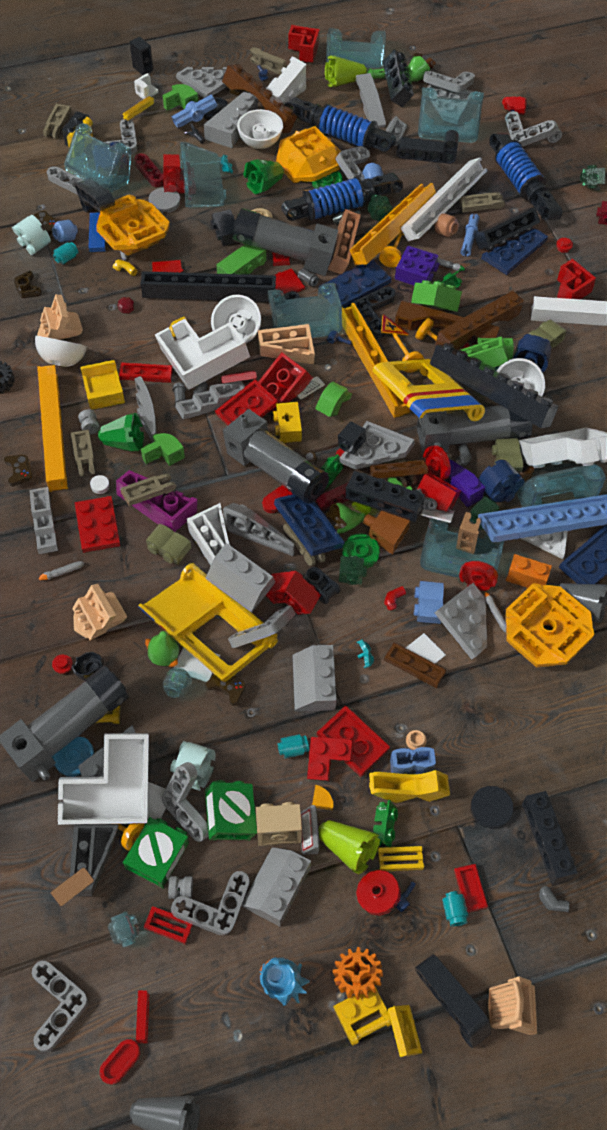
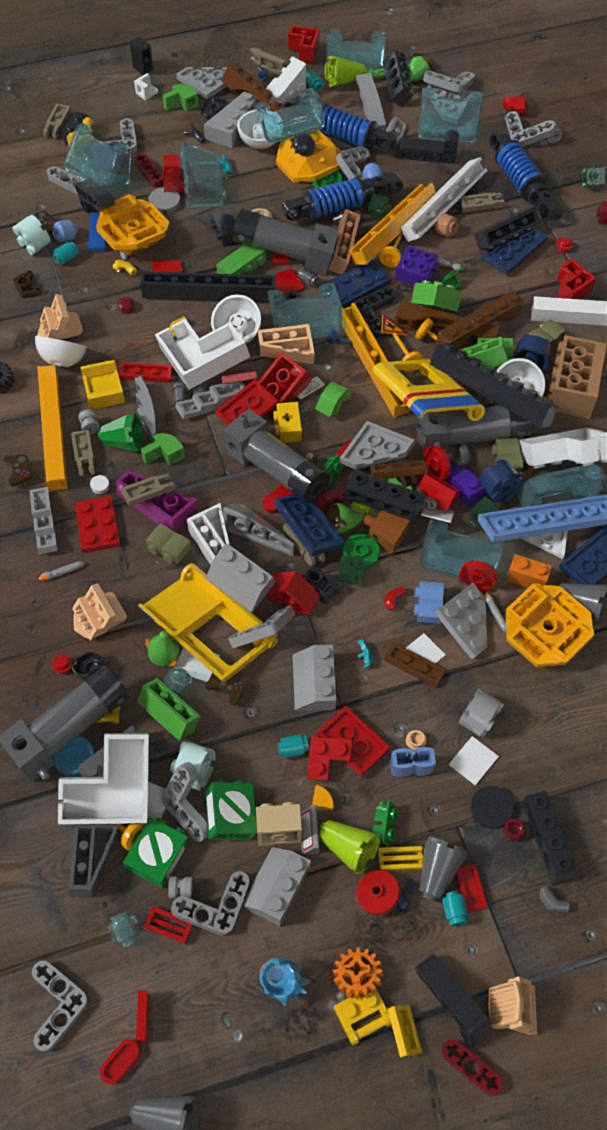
medium nougat sticker [51,868,94,906] -> none
yellow axle [123,96,154,121] -> none
medium blue piece [172,95,218,128] -> none
green cone [244,159,284,195] -> none
black brick [338,421,366,455] -> none
yellow arch [369,770,450,803] -> none
medium nougat hinge [456,512,481,554] -> none
medium blue pin [460,214,480,256] -> none
none -> bright green brick [137,678,200,741]
none -> clear light blue windscreen [253,88,325,143]
none -> black hair [290,133,316,156]
none -> teal brick [306,70,324,92]
none -> dark grey cone [419,836,468,902]
none -> dark red beam [441,1040,503,1096]
none -> white window [449,736,499,785]
none -> light grey brick [458,688,504,737]
none -> dark red tile [503,819,524,841]
none -> medium nougat brick [547,335,607,419]

